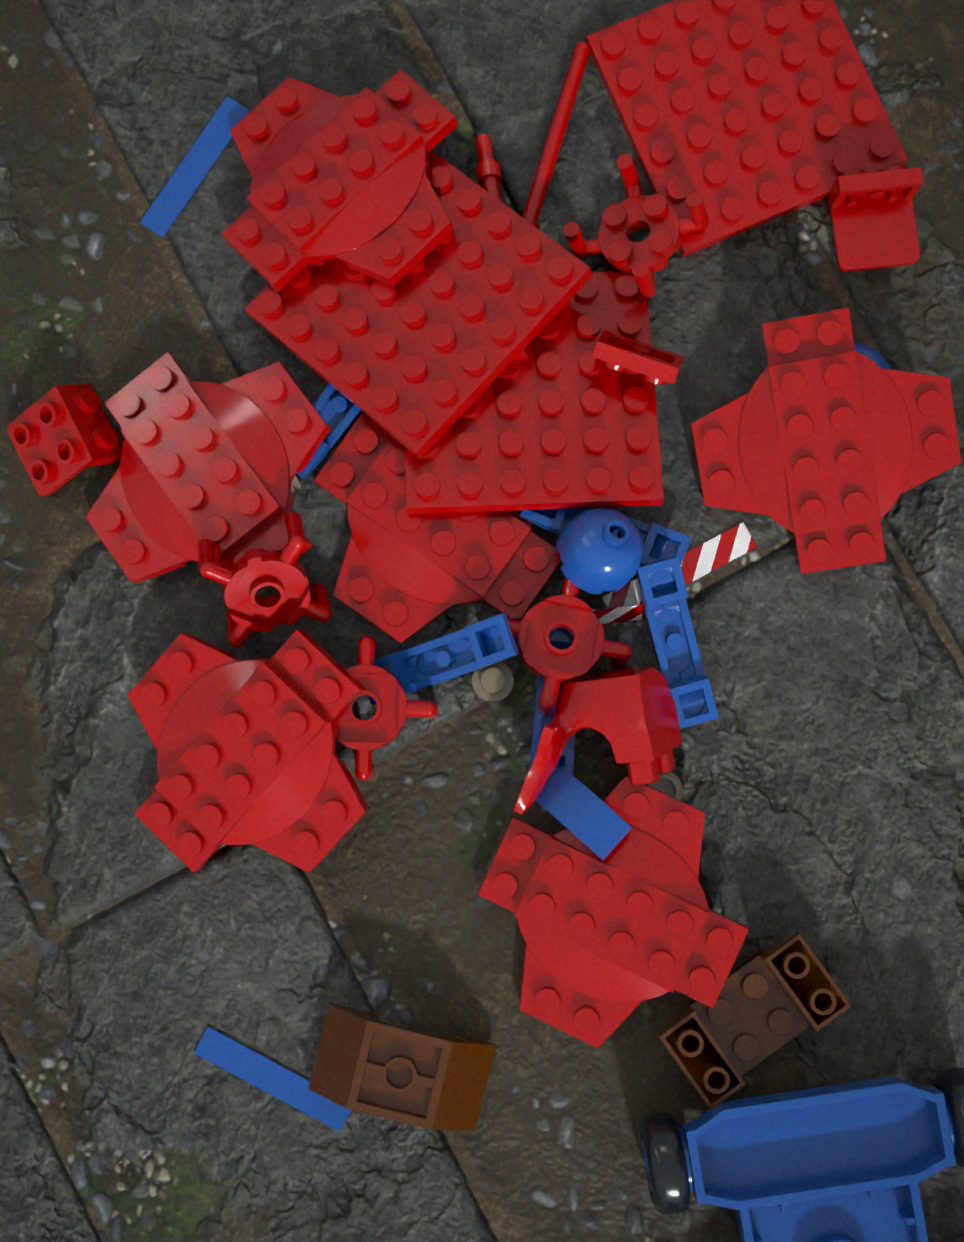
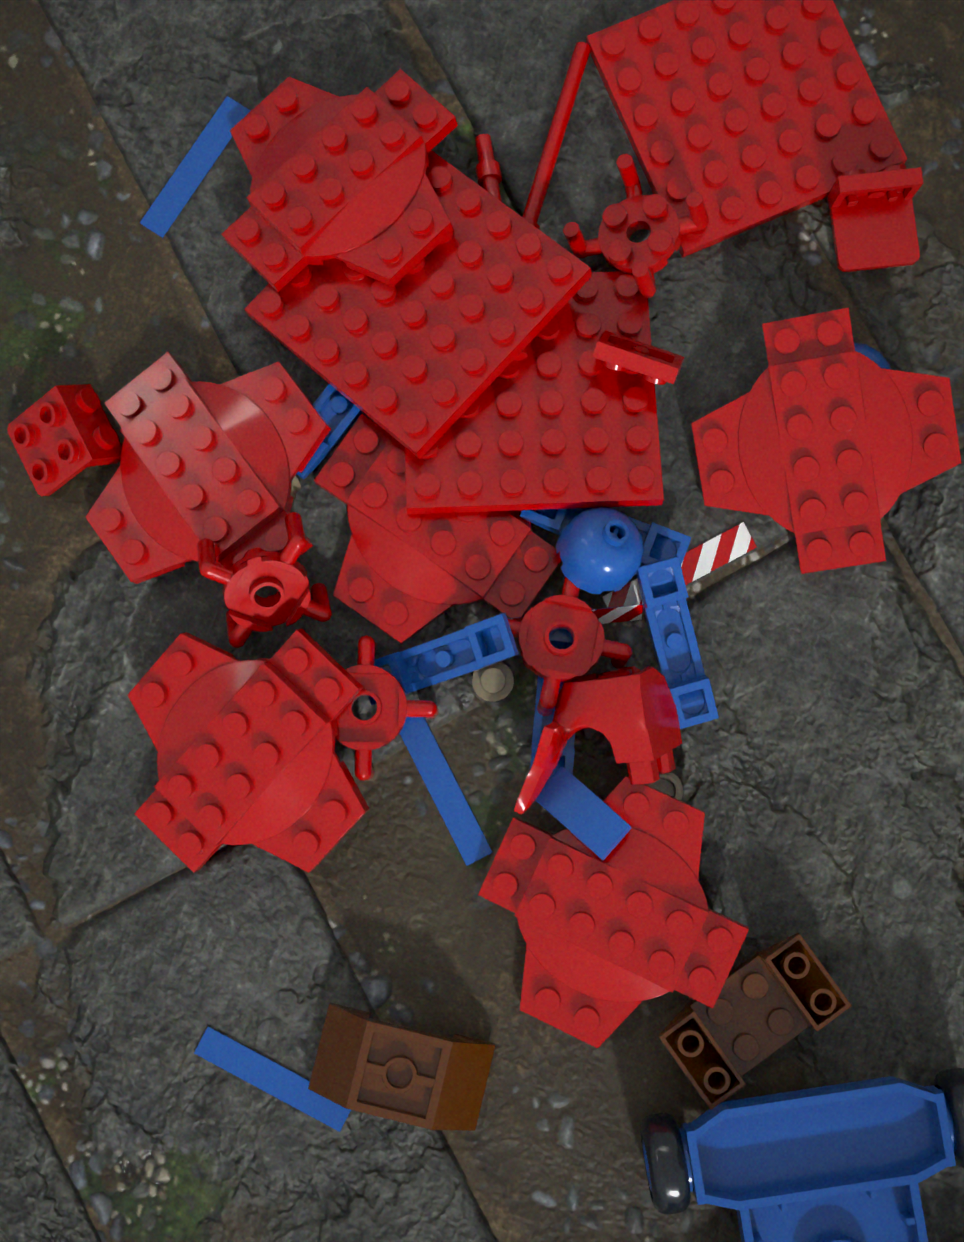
none -> blue sticker [400,717,493,866]

